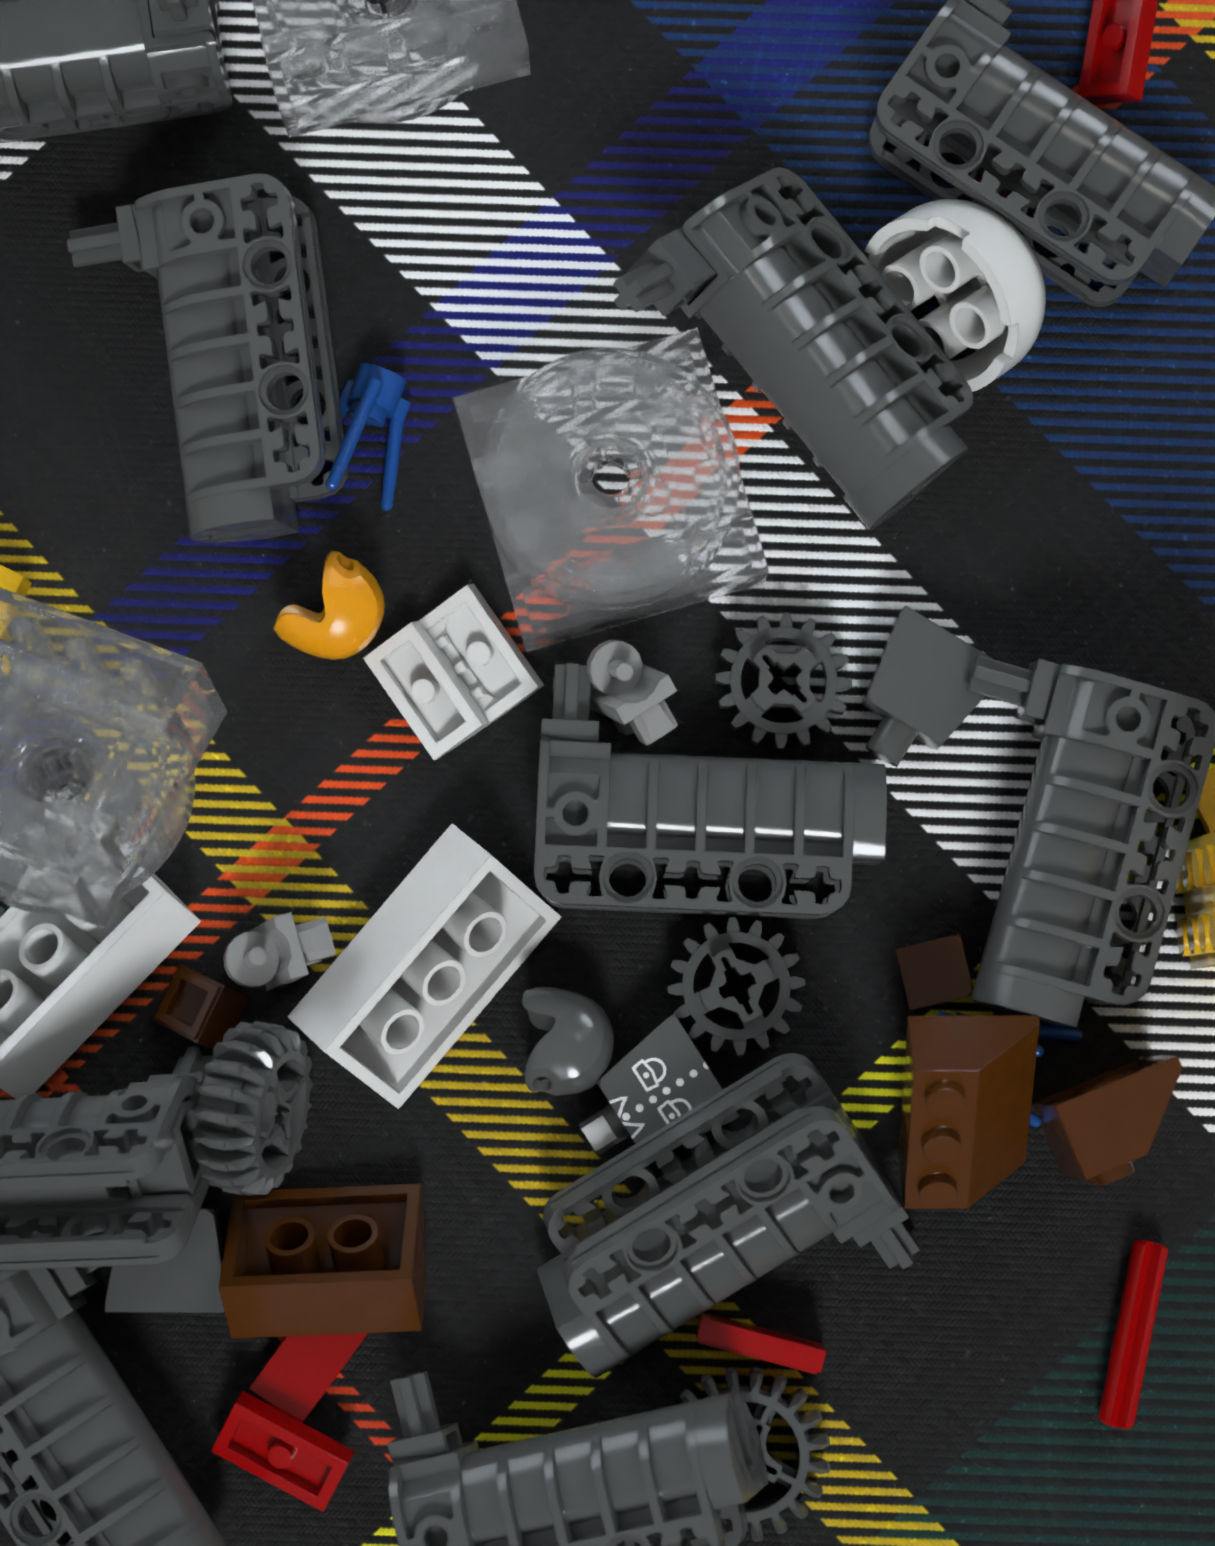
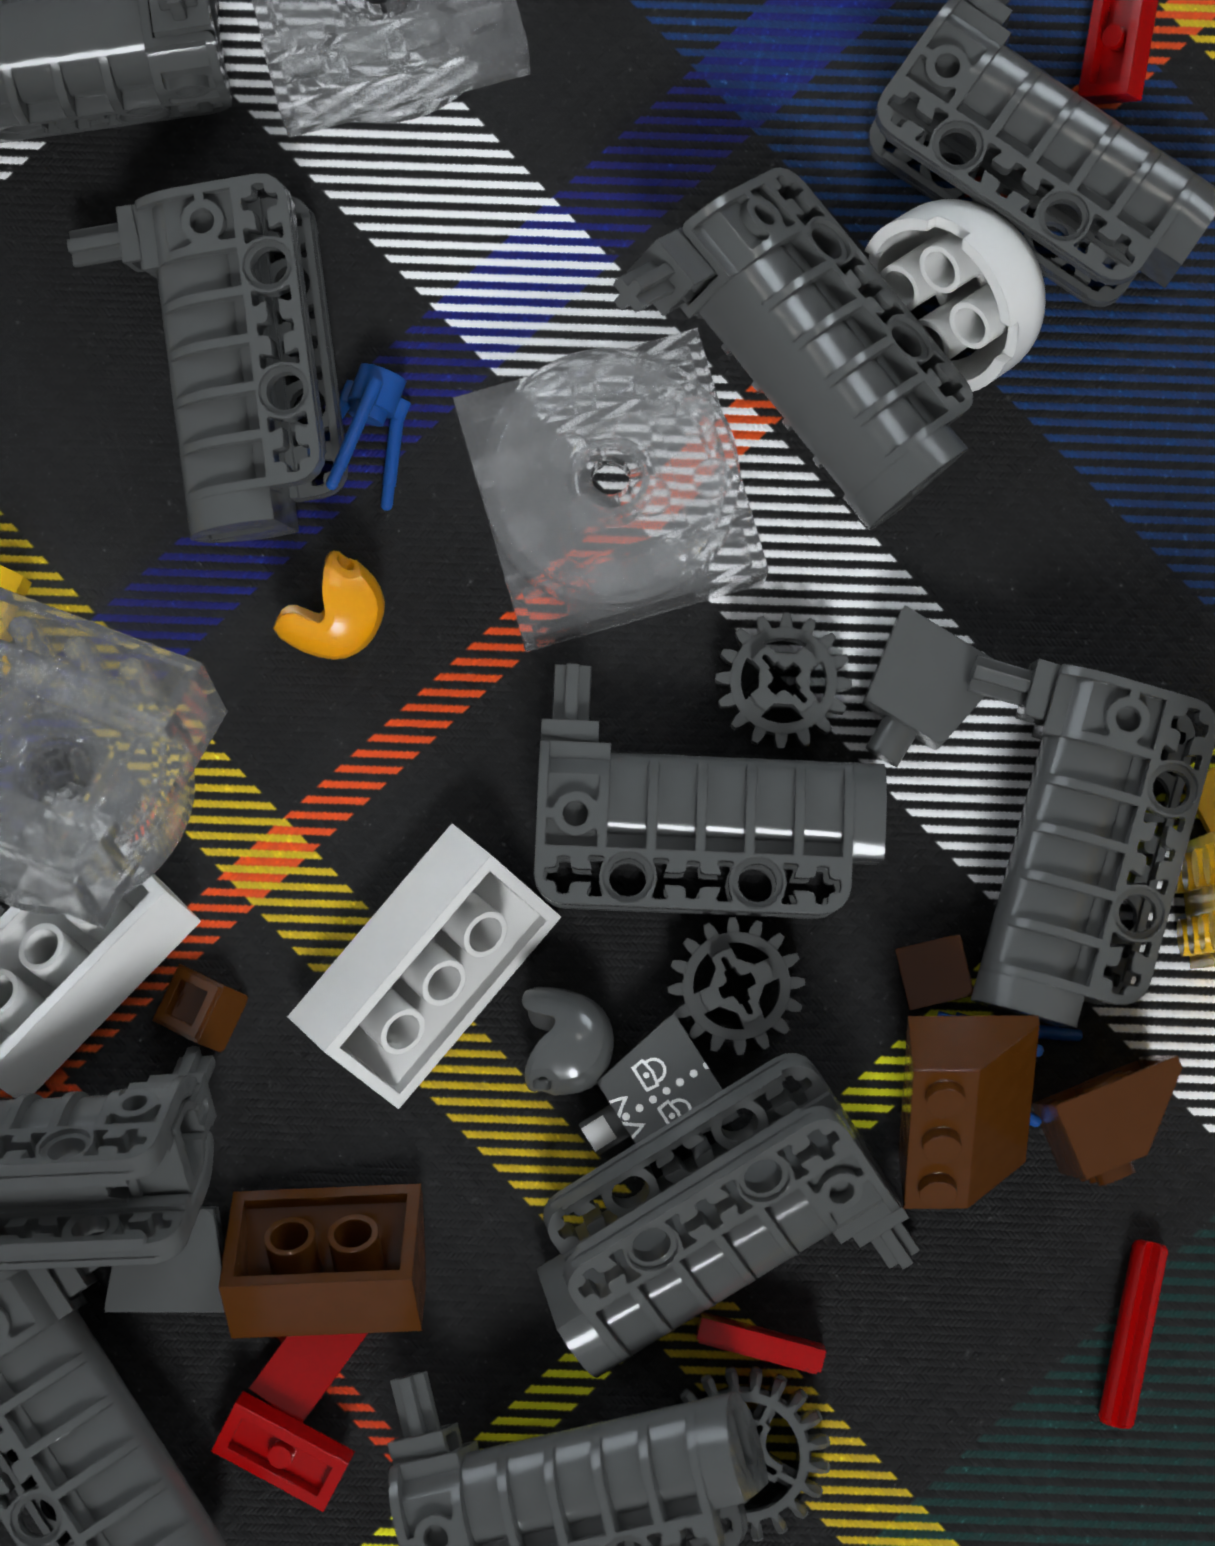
dark grey gear [192,1021,314,1196] -> none
light grey hips [223,912,335,991] -> none
white slope [363,584,545,760] -> none
light grey hips [586,640,678,745] -> none

